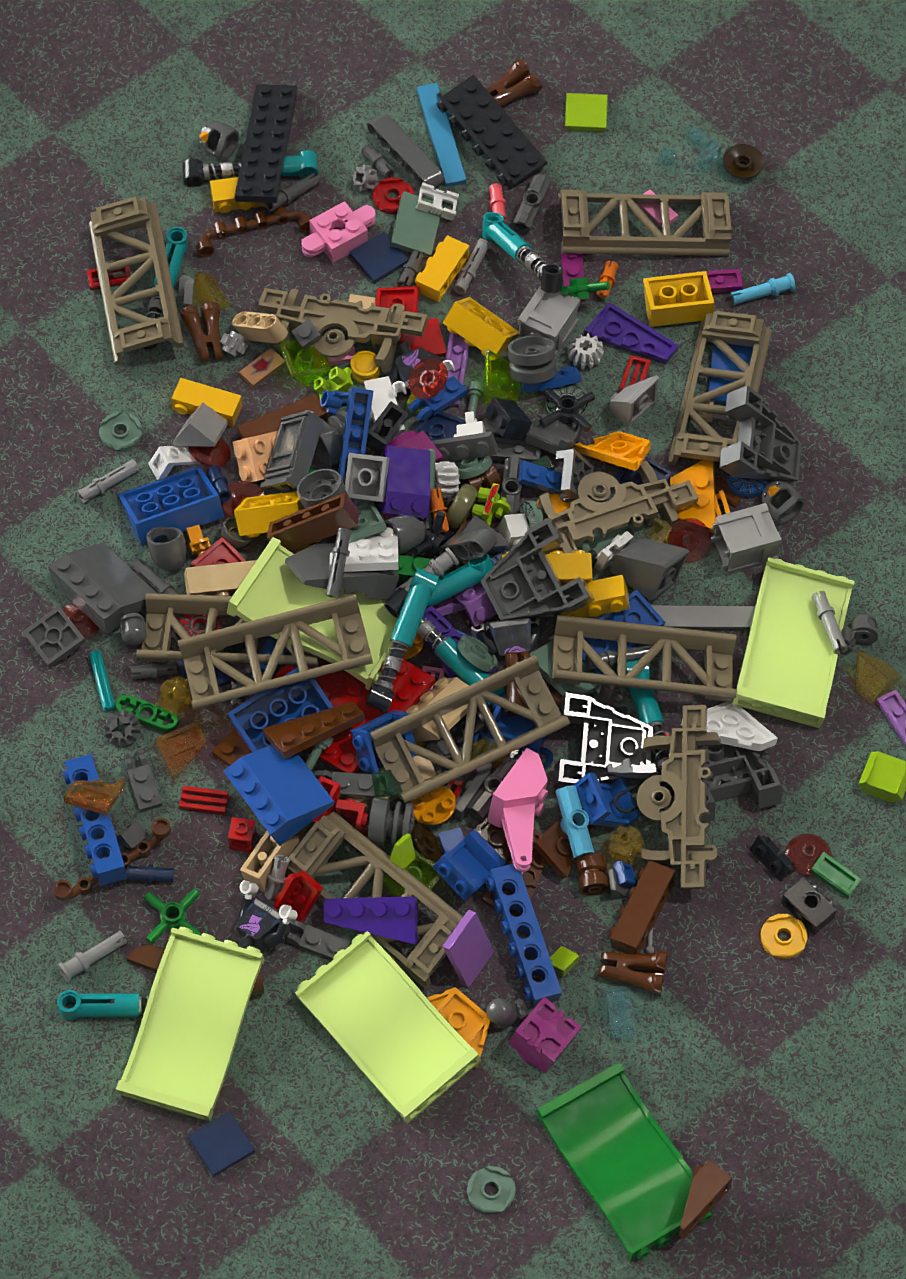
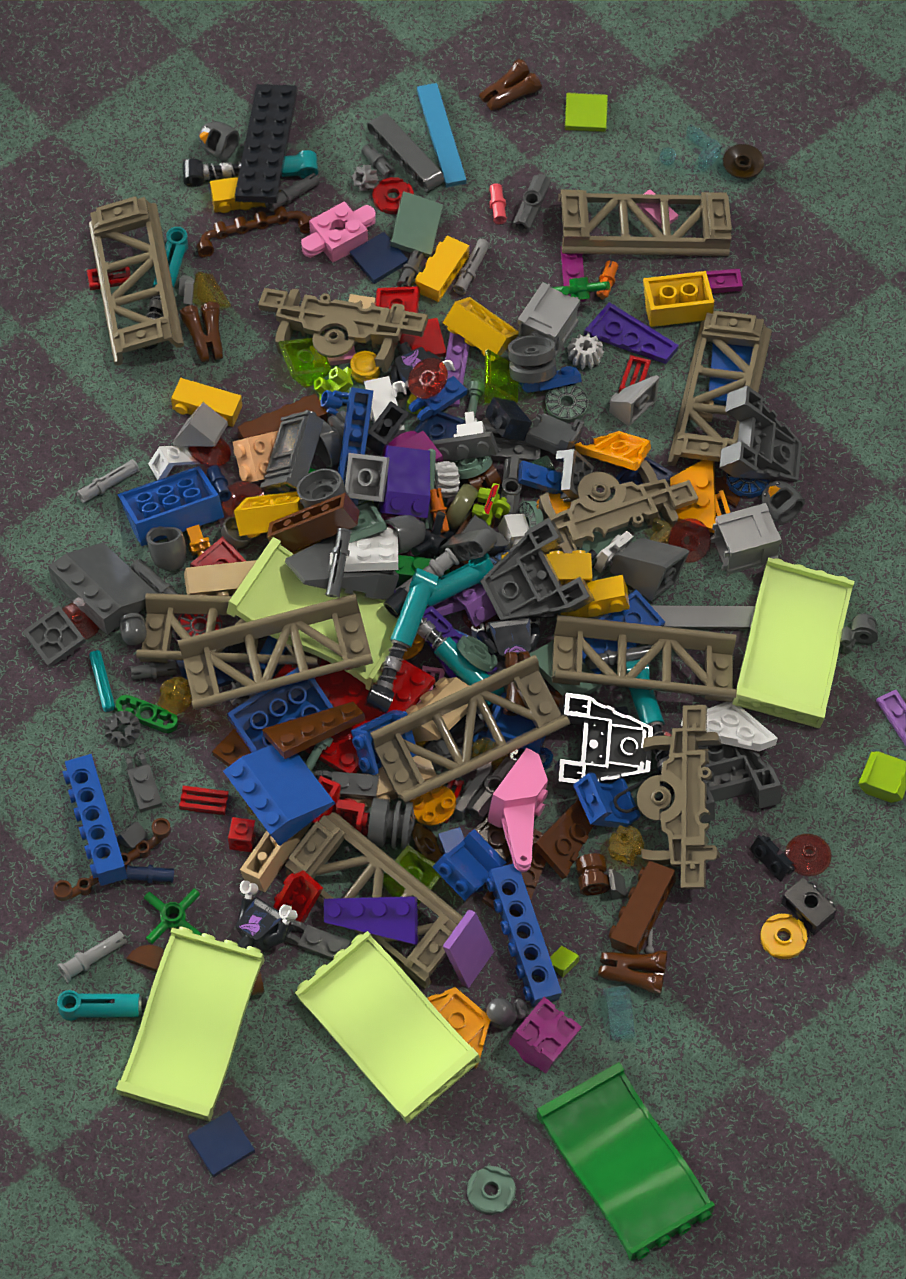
clear orange wing [64,779,126,815] -> none
sand green tile [99,412,142,451] -> none
clear orange wing [155,721,207,779] -> none
light grey gear [220,331,248,357] -> none
tan beam [232,311,288,343] -> none
medium nougat tile [239,348,286,389] -> none
light grey axle [265,855,290,901] -> none
dark grey plate [292,319,322,350] -> none
clear green slope [371,770,402,798] -> none
lime slope [390,833,415,869] -> none
white piece [416,183,459,221] -> none
black bracket [436,74,547,190] -> none
piece [482,212,563,293] -> none
black bar [539,388,595,432] -> none
medium azure piece [555,785,594,858] -> none
light grey slope [607,758,656,778] -> none
blue tile [613,860,637,889] -> none
reddish brown slope [680,1160,732,1239] -> none
medium azure pin [730,273,796,306] -> none
green tile [810,852,862,898] -> none
light grey pin [812,591,848,654] -> none
clear yellow slope [855,651,903,705] -> none

